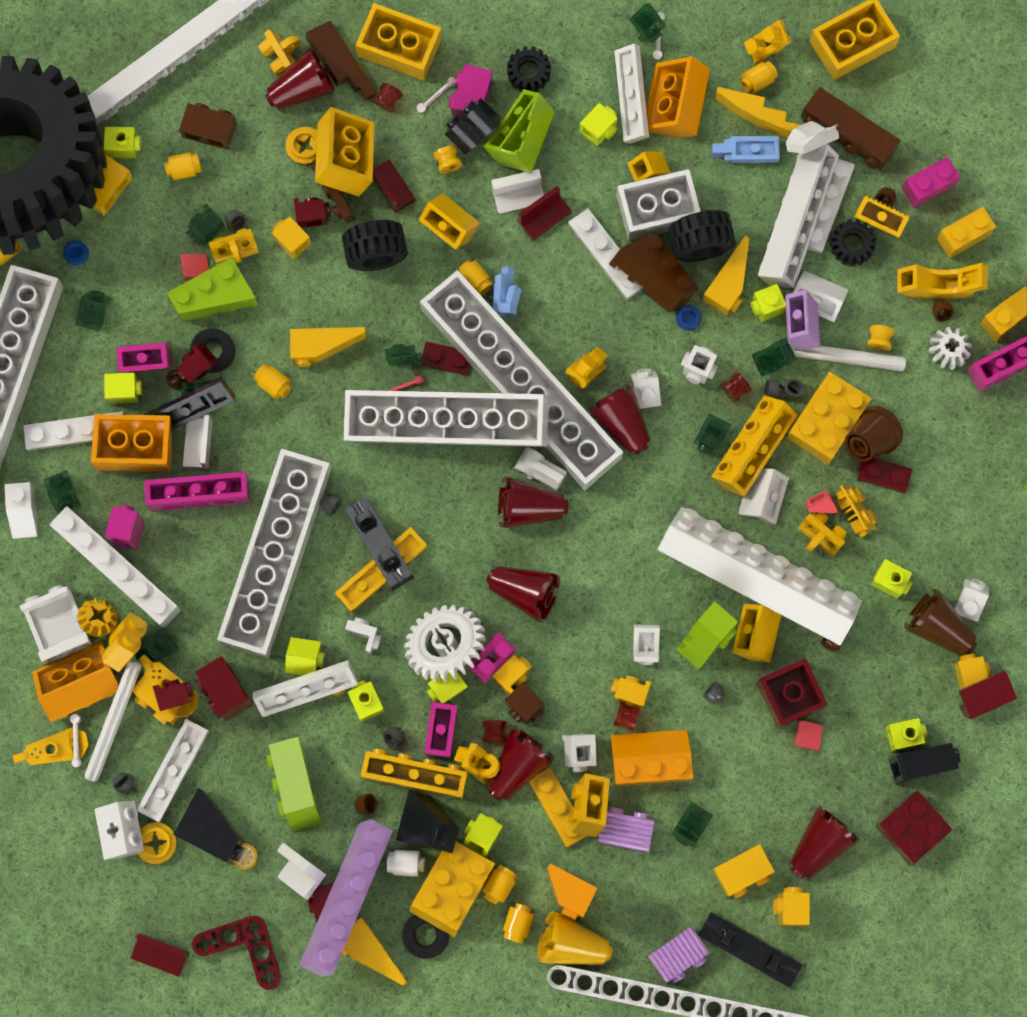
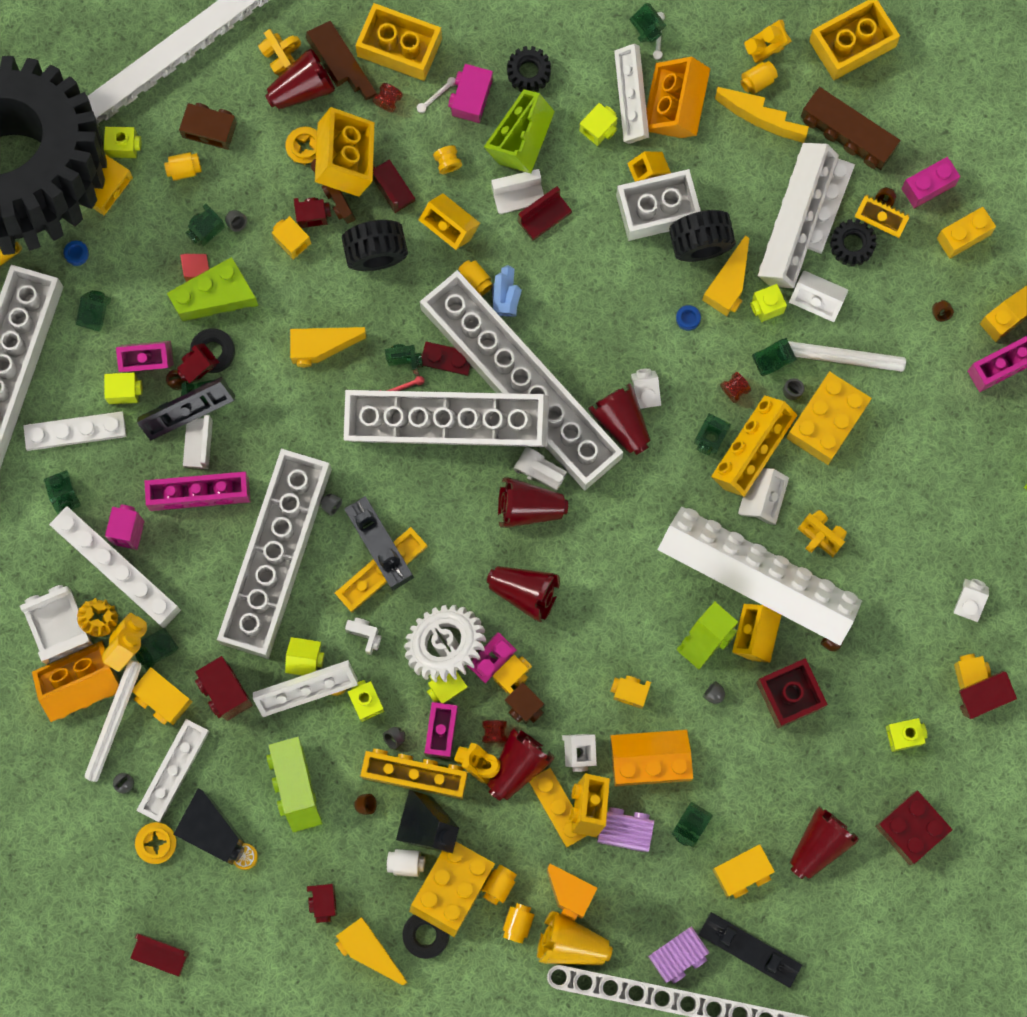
white slope [5,482,38,539] -> none
yellow piece [13,727,89,765] -> none
white hinge [70,714,82,768] -> none
light orange slope [91,414,173,472] -> none
white brick [94,801,144,860] -> none
yellow piece [138,655,199,717] -> none
dark red brick [152,679,195,711] -> none
dark red beam [192,916,282,990] -> none
yellow hips [209,228,259,265] -> none
yellow brick [254,364,292,399] -> none
white panel [277,843,326,900] -> none
lavender brick [299,819,393,977] -> none
black brick [444,98,501,154] -> none
neon yellow brick [463,813,503,858] -> none
yellow hips [565,347,608,388] -> none
white plate [568,209,643,300] -> none
reddish brown wedge [609,231,699,313] -> none
clear red wheel [614,701,641,732] -> none
white bracket [633,625,660,665] -> none
white brick [681,345,718,385] -> none
light blue hinge [711,136,780,163] -> none
dark grey hinge [764,379,783,399] -> none
yellow brick [773,887,810,926] -> none
lavender brick [785,290,821,351] -> none
white slope [786,121,839,154] -> none
coral slope [794,720,823,751] -> none
coral slope [806,490,838,513] -> none
yellow hinge [836,485,878,538] -> none
reddish brown piece [845,406,903,462] -> none
dark red plate [857,458,912,494] -> none
yellow wheel [867,325,894,352] -> none
neon yellow brick [870,559,913,599] -> none
black slope [889,743,961,785] -> none
yellow arch [897,263,988,299] -> none
reddish brown cone [904,589,977,656] -> none
white gear [928,327,972,370] -> none

